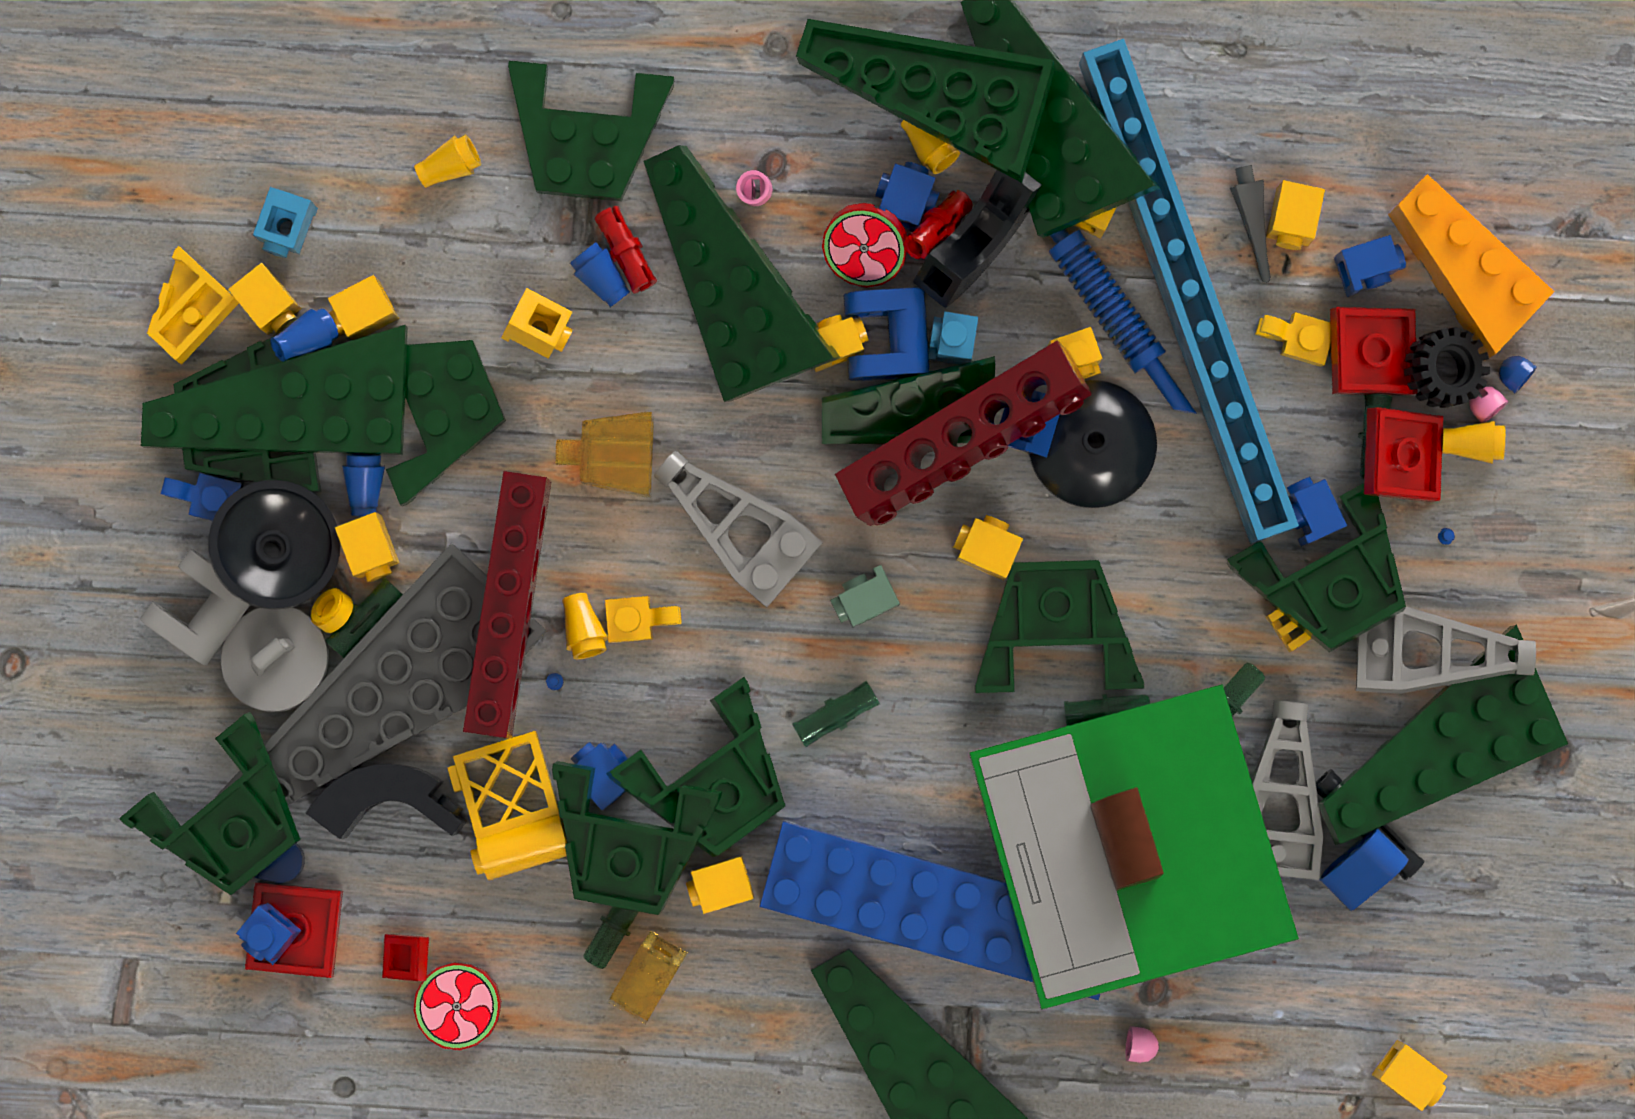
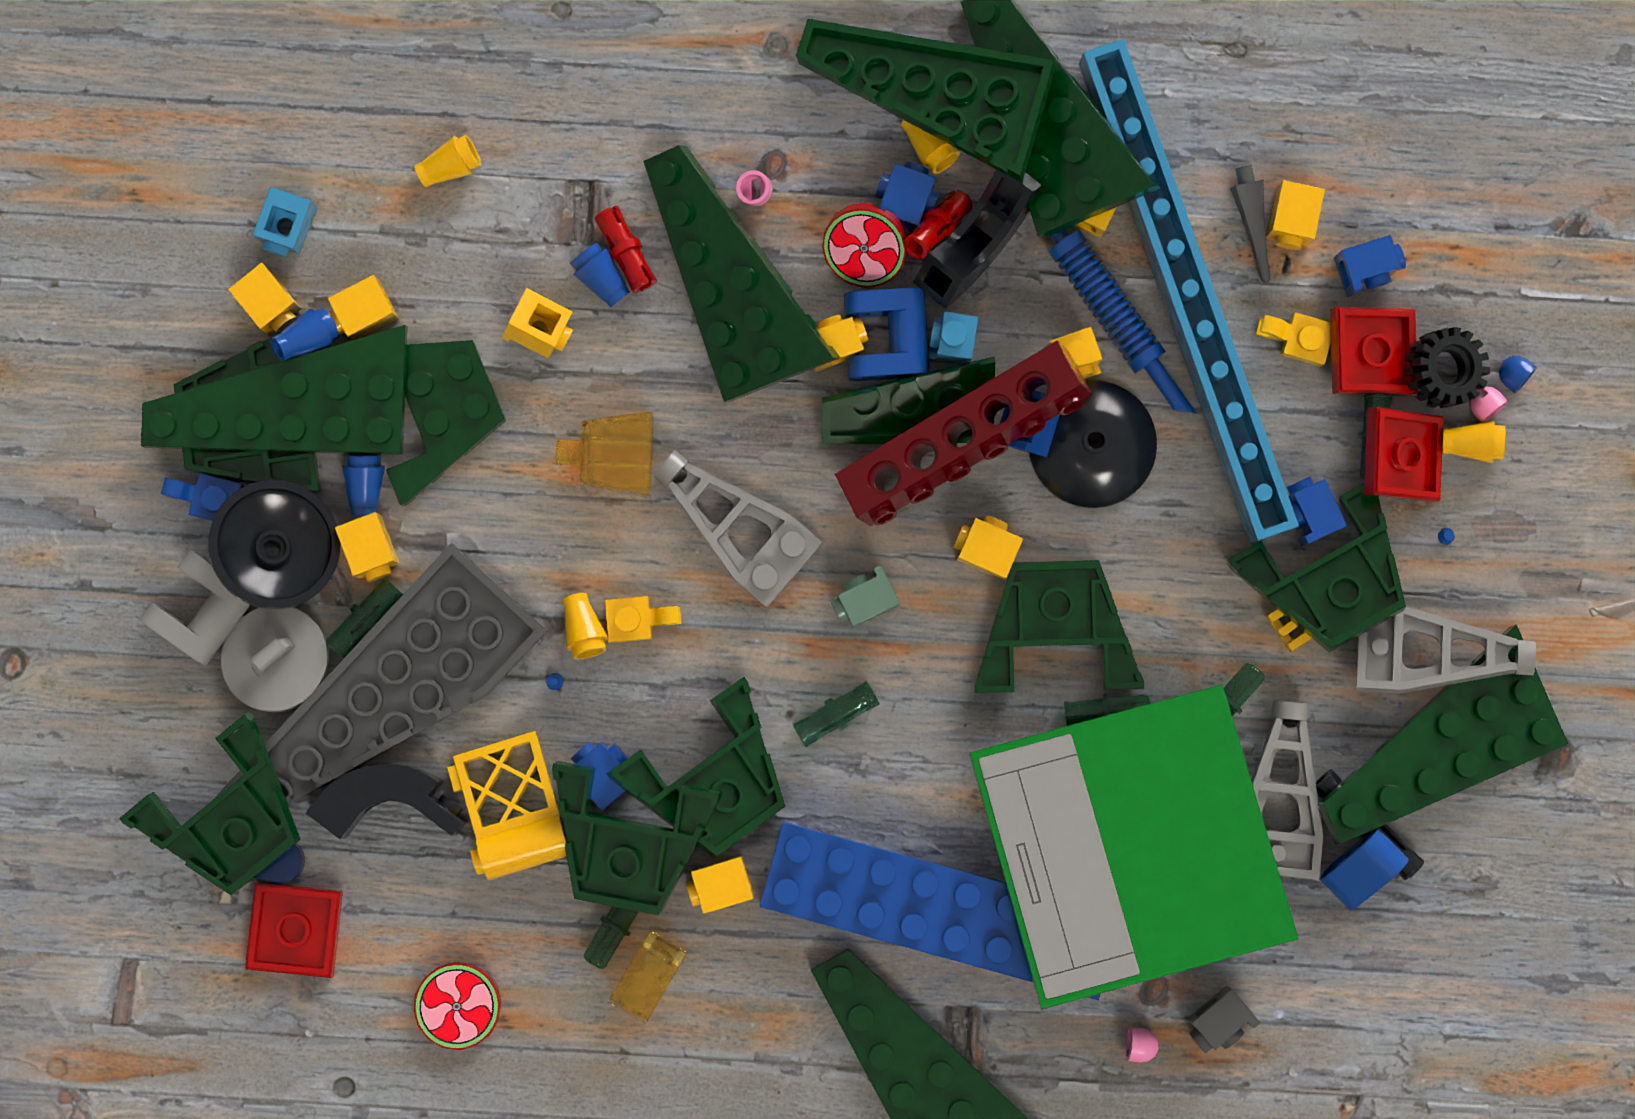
yellow wing [147,246,239,365] -> none
blue brick [236,903,302,965] -> none
yellow tile [311,588,353,633] -> none
red tile [382,934,429,981] -> none
dark red brick [463,471,552,739] -> none
dark green wing [508,61,675,202] -> none
copper brick [1090,787,1164,890] -> none
yellow brick [1371,1040,1448,1111] -> none
light orange wedge [1388,174,1555,361] -> none
none -> dark grey brick [1187,986,1261,1054]

